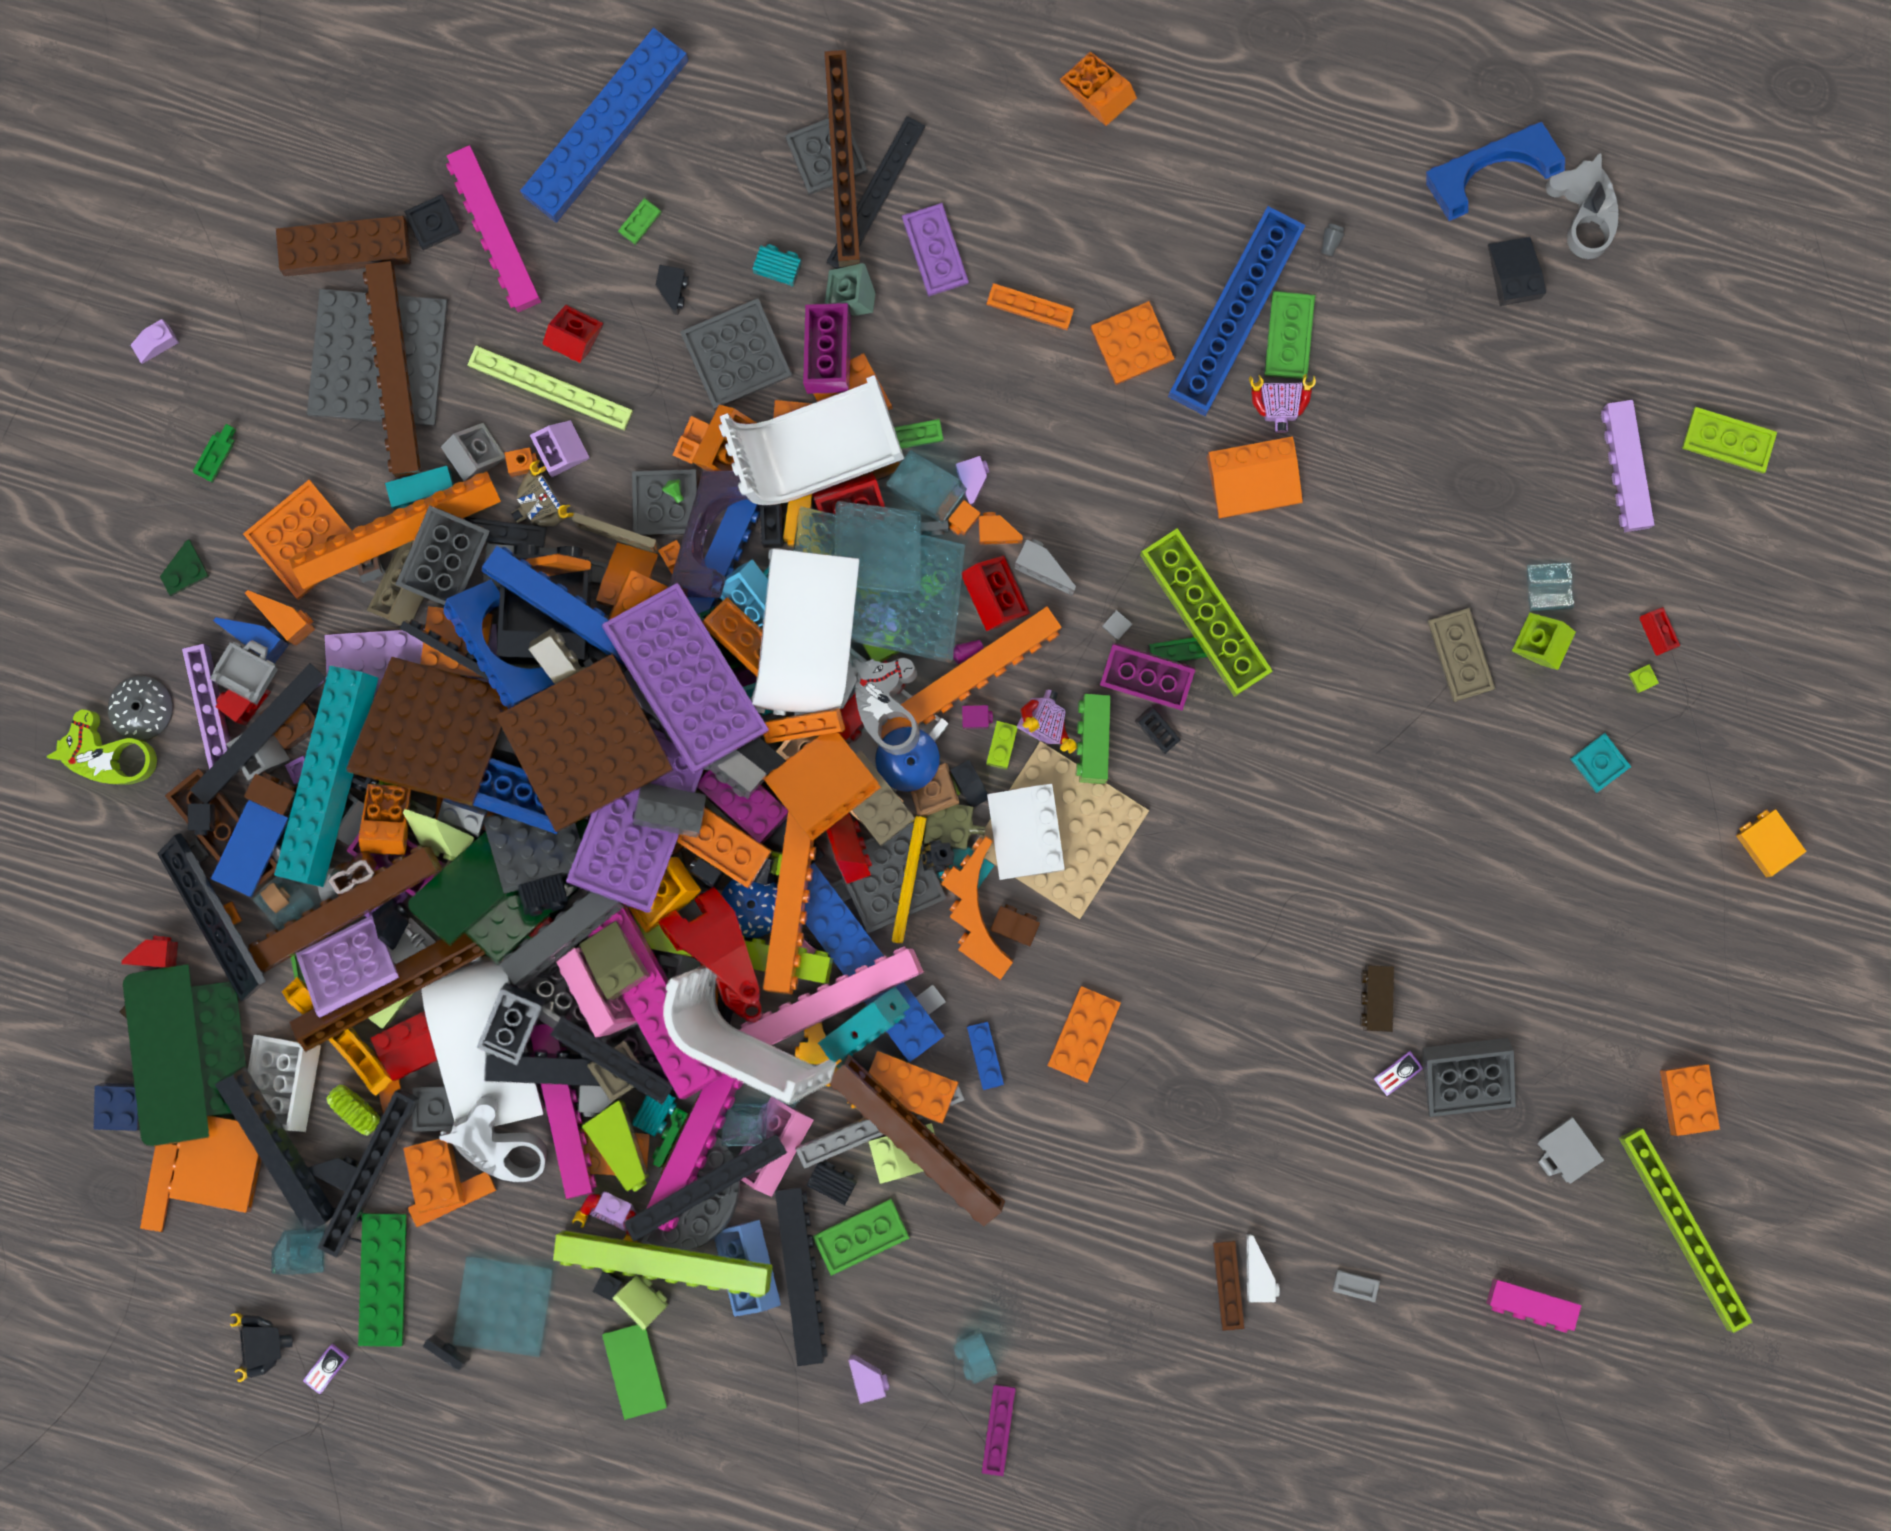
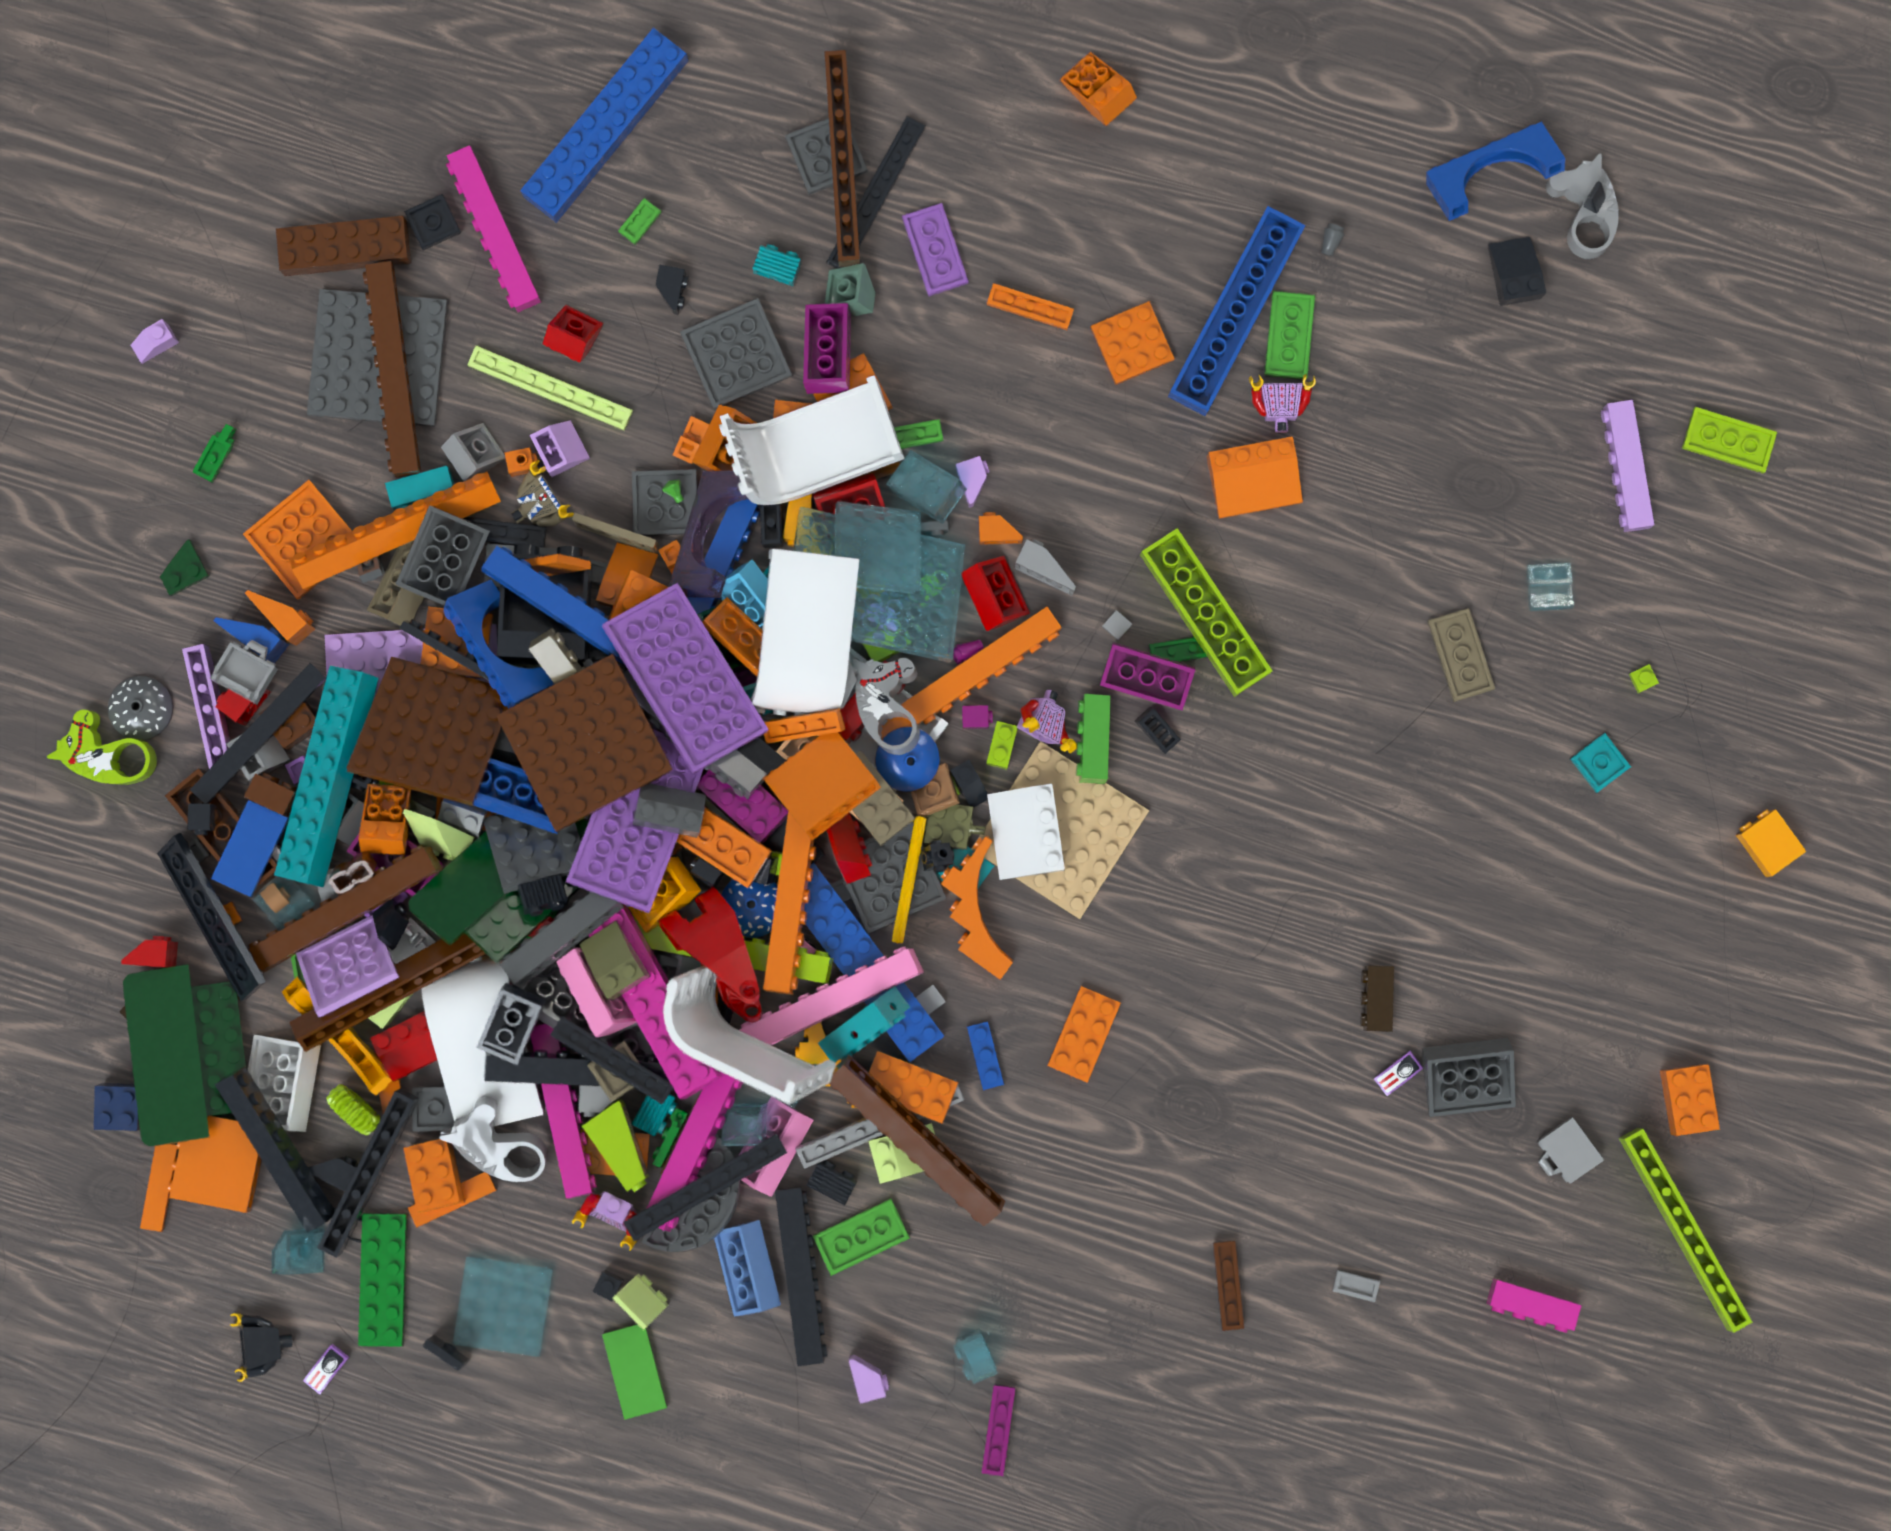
lime brick [553,1230,773,1297] -> none
orange brick [948,500,981,536] -> none
reddish brown brick [990,904,1040,947] -> none
white slope [1246,1234,1279,1302] -> none
lime slope [1512,613,1576,670] -> none
red slope [1639,607,1680,656] -> none

